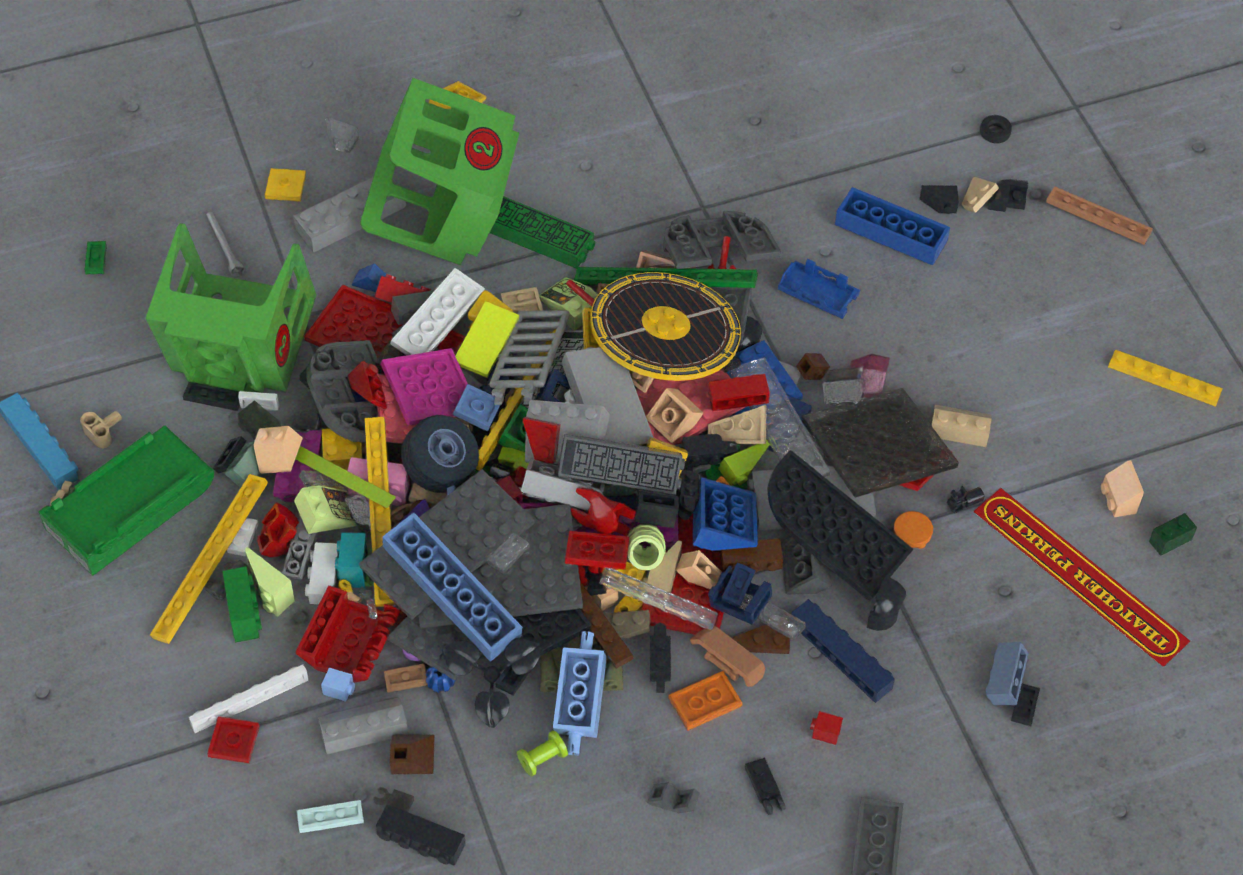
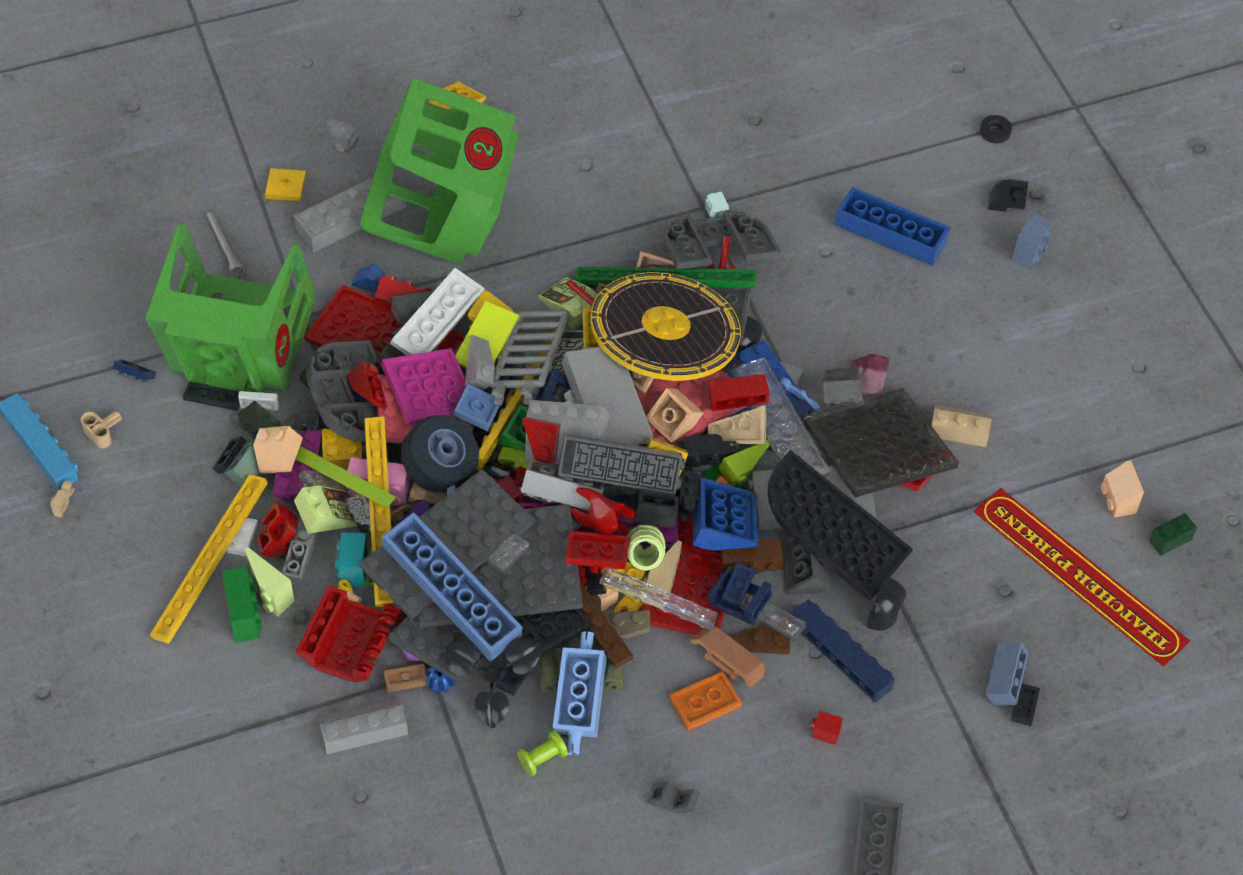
green piece [38,425,214,576] -> none
green plate [84,241,107,274] -> none
white plate [189,664,309,733] -> none
dark grey piece [205,560,248,600] -> none
red plate [207,717,260,763] -> none
light aqua plate [297,800,364,833] -> none
white brick [305,542,339,604] -> none
light blue brick [321,668,355,701] -> none
clear piece [358,586,378,619] -> none
clear smoke plate [373,787,414,812] -> none
black brick [376,804,465,866] -> none
reddish brown slope [390,735,435,774] -> none
green brick [490,196,596,269] -> none
tan wing [501,287,545,320] -> none
black hinge [650,623,671,693] -> none
light nougat slope [676,550,722,589] -> none
black hinge [745,757,786,815] -> none
blue piece [778,259,860,319] -> none
reddish brown brick [796,353,830,380] -> none
orange tile [893,511,933,549] -> none
black slope [920,185,959,214] -> none
black bar [947,486,985,513] -> none
tan wing [962,177,999,213] -> none
nougat plate [1046,186,1153,245] -> none
yellow plate [1108,349,1223,407] -> none
none -> dark blue plate [113,359,156,382]
none -> light grey slope [465,335,495,391]
none -> light aqua window [705,191,729,218]
none -> medium blue piece [778,377,821,415]
none -> sand blue brick [1012,214,1053,269]

